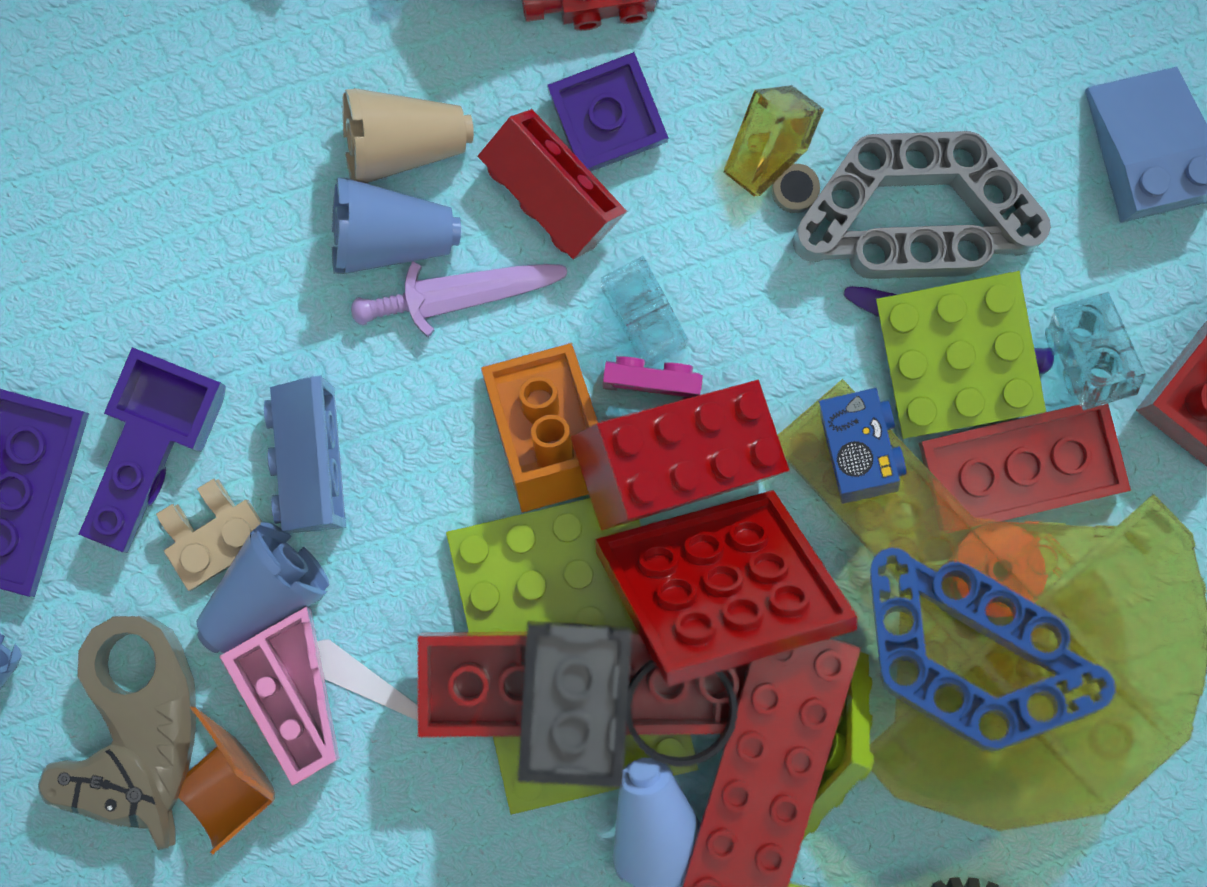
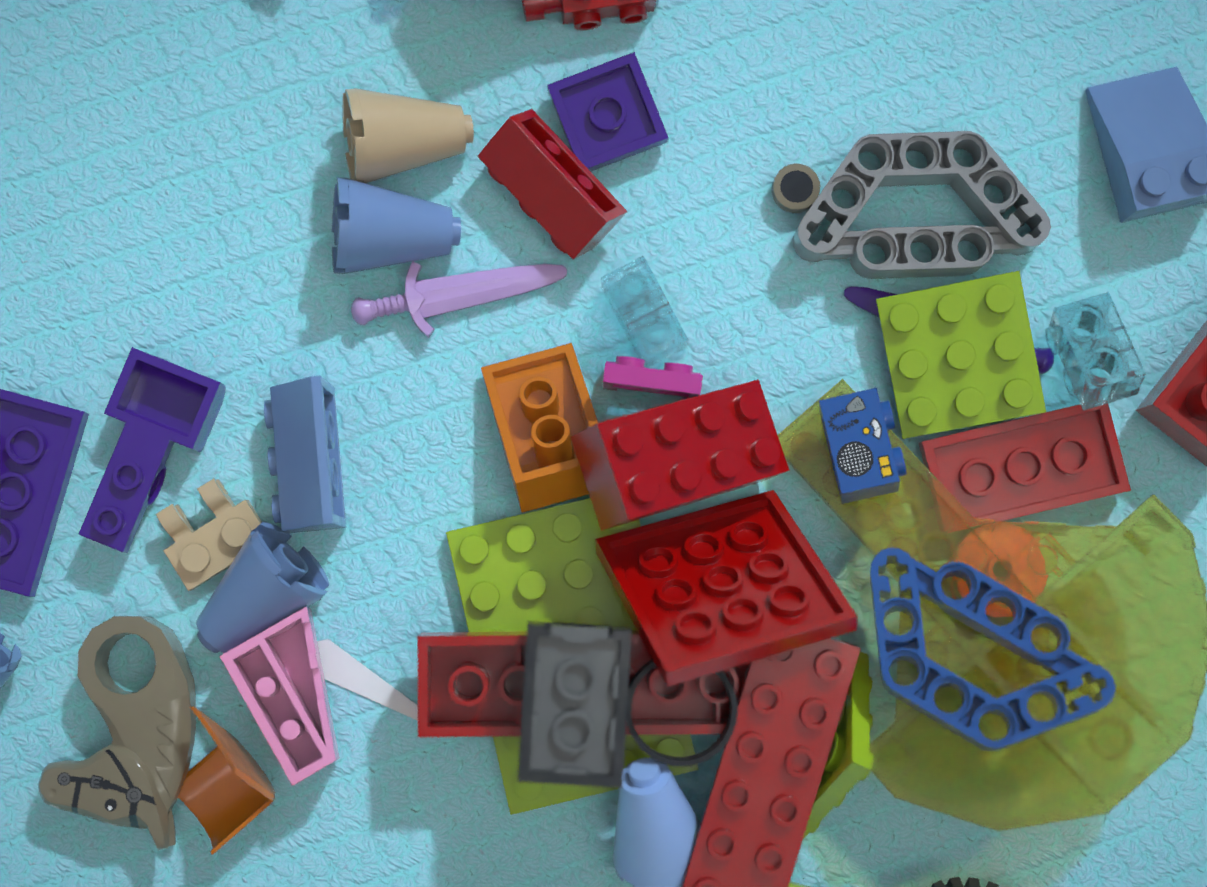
clear yellow slope [723,85,824,197] -> none

